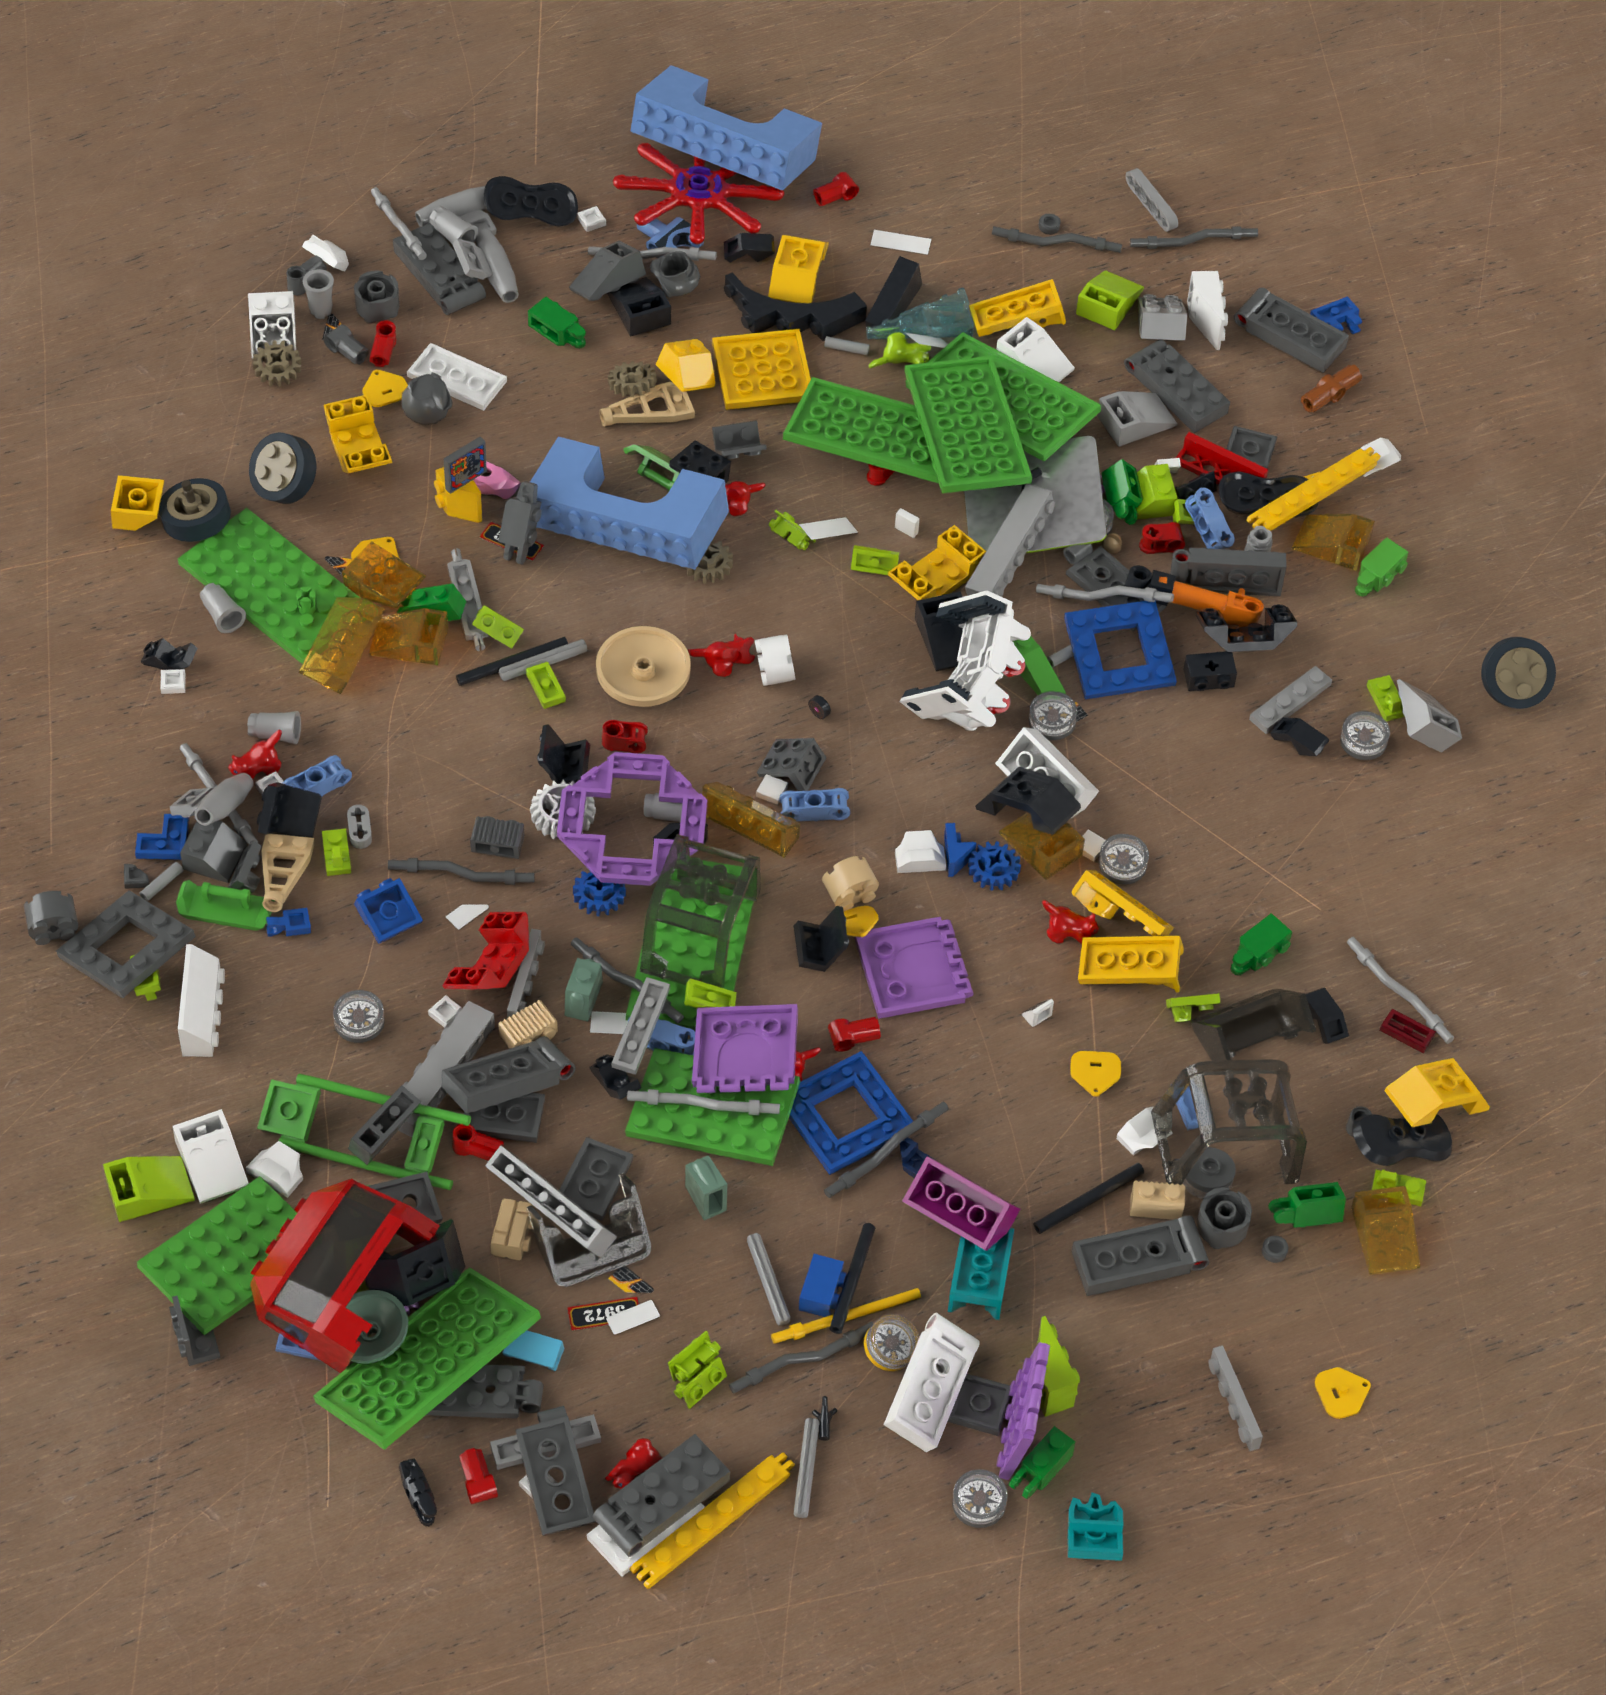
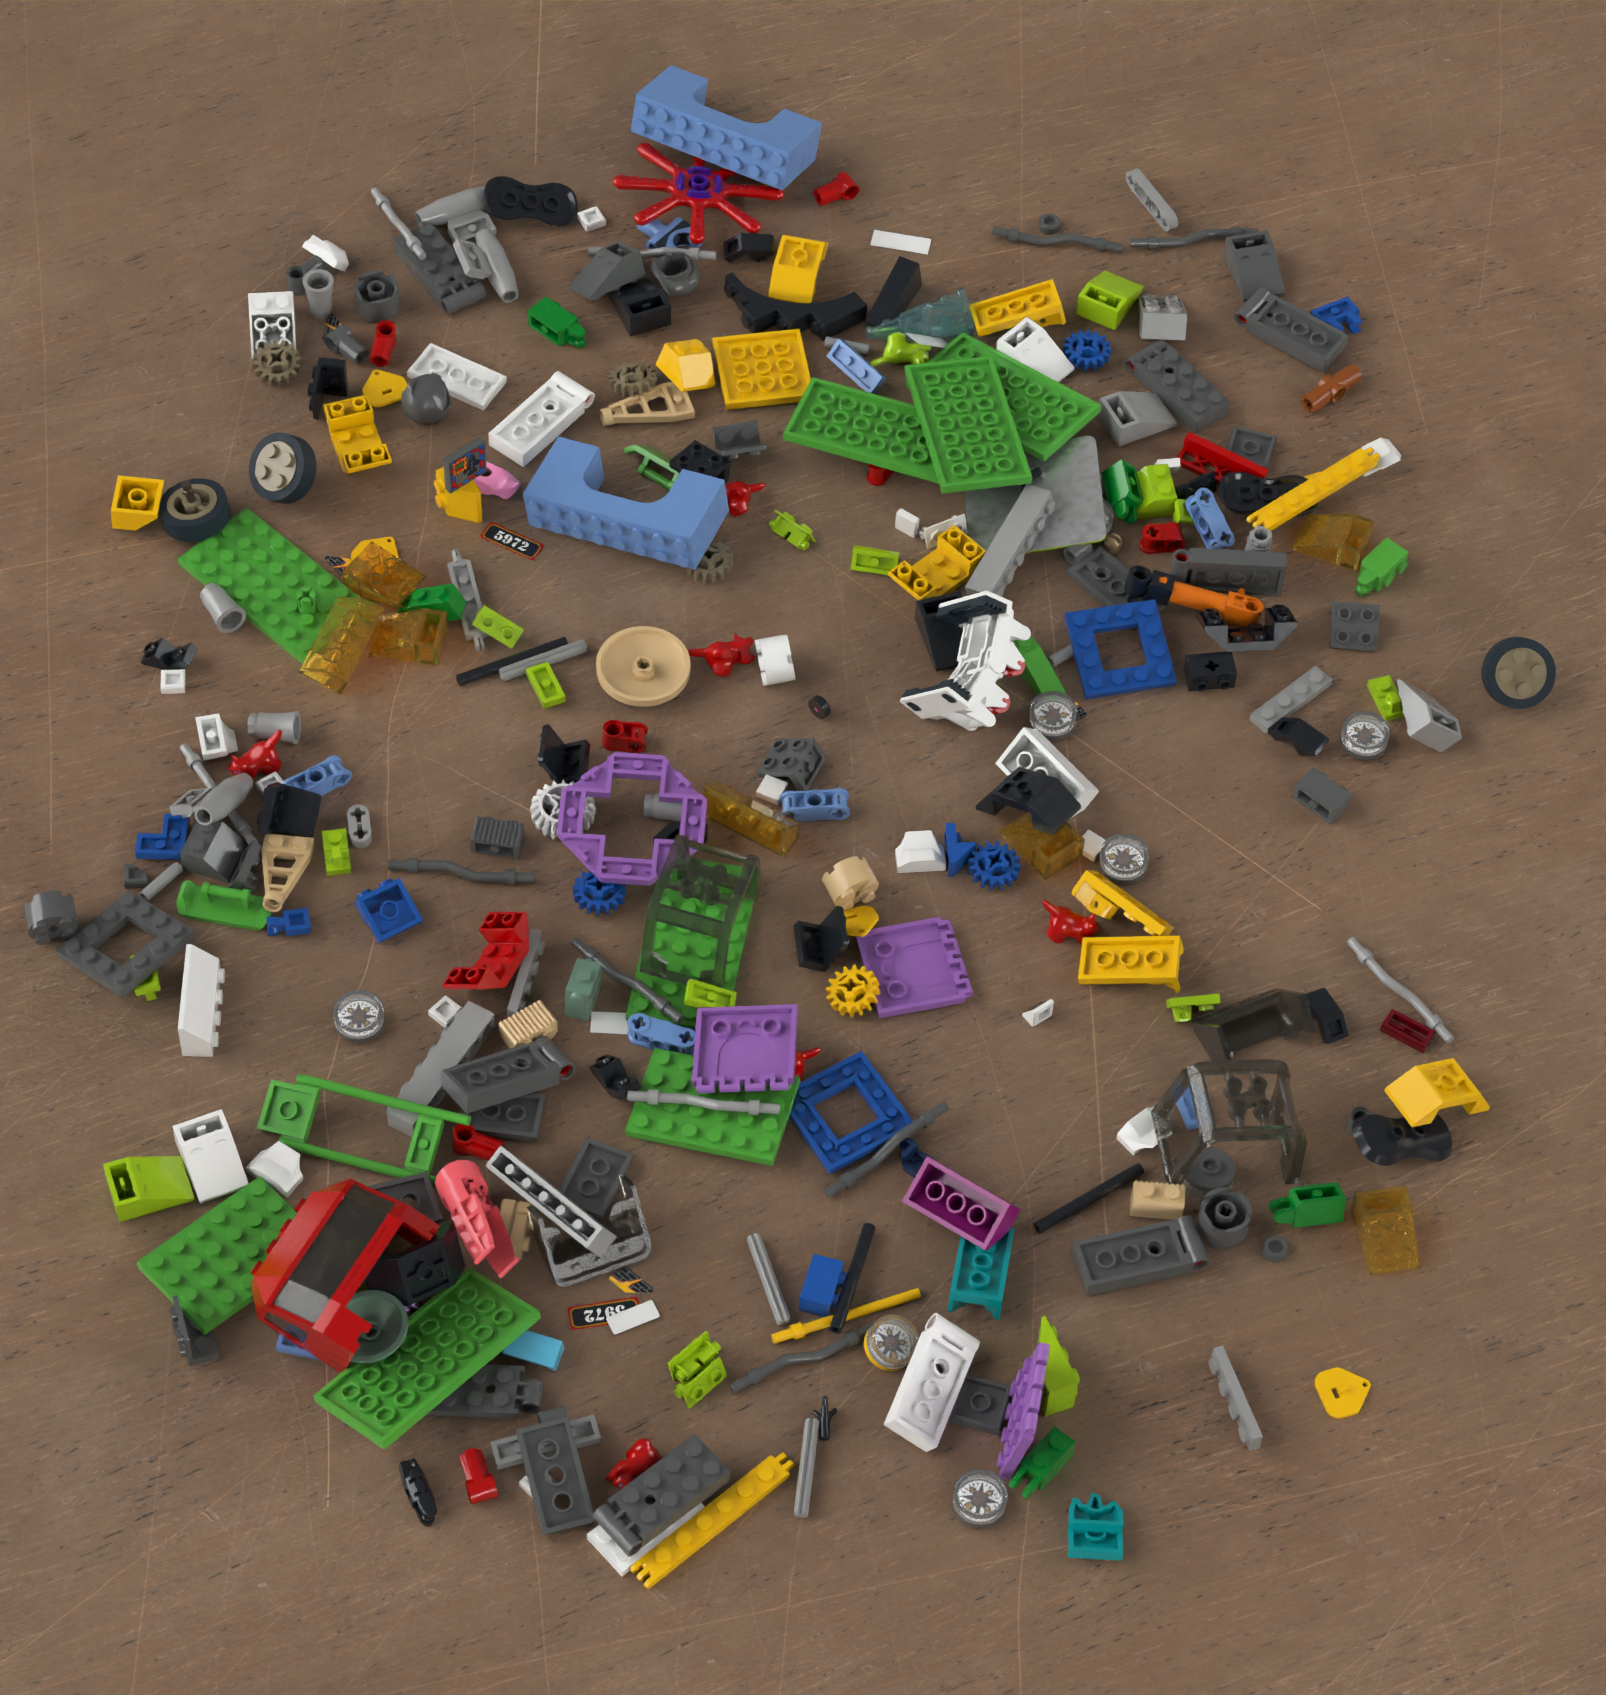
dark grey slope [348,1085,421,1165] -> none
light grey plant [429,206,478,245] -> none
white sticker [445,905,489,930] -> none
dark grey hinge [498,481,542,565] -> none
light grey plate [612,977,670,1075] -> none
sand green torso [685,1155,728,1221] -> none
white sticker [799,517,858,540] -> none
red piece [828,1017,881,1052] -> none
light grey bar [1036,584,1174,603] -> none
yellow piece [1070,1051,1121,1097] -> none
white slope [1187,271,1228,350] -> none
green hinge [1230,913,1292,976] -> none
lime hinge [1371,1170,1426,1207] -> none
none -> white slope [195,713,238,761]
none -> black bracket [308,357,348,419]
none -> coral piece [435,1160,519,1278]
none -> white hinge [488,371,595,467]
none -> yellow gear [826,964,881,1017]
none -> medium blue plate [827,338,887,394]
none -> white hinge [919,514,968,549]
none -> blue gear [1063,329,1112,372]
none -> dark grey slope [1223,230,1285,302]
none -> dark grey brick [1293,767,1351,825]
none -> dark grey bracket [1329,601,1380,651]

